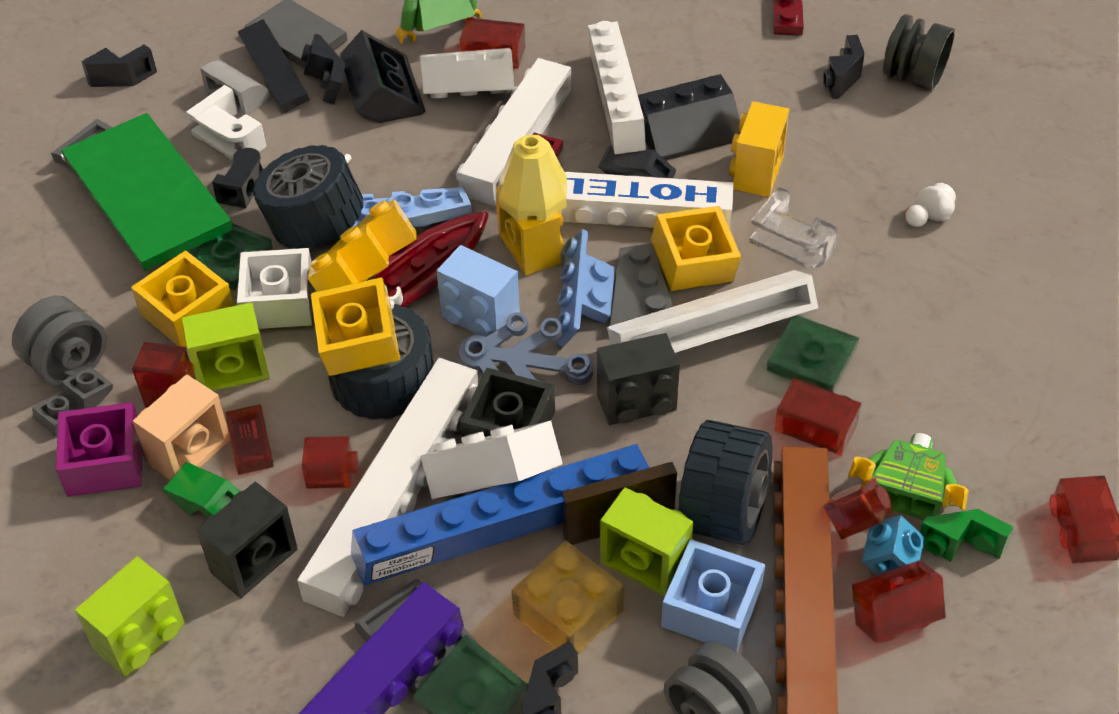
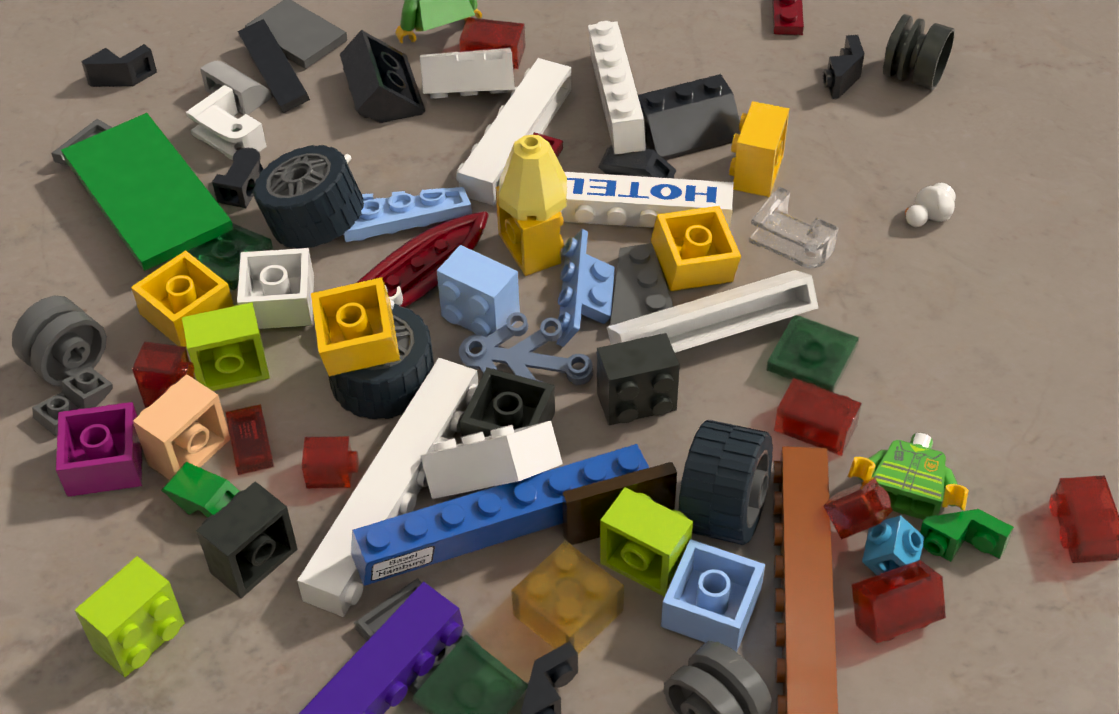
black slope [301,34,345,104] -> none
yellow brick [308,198,417,292] -> none

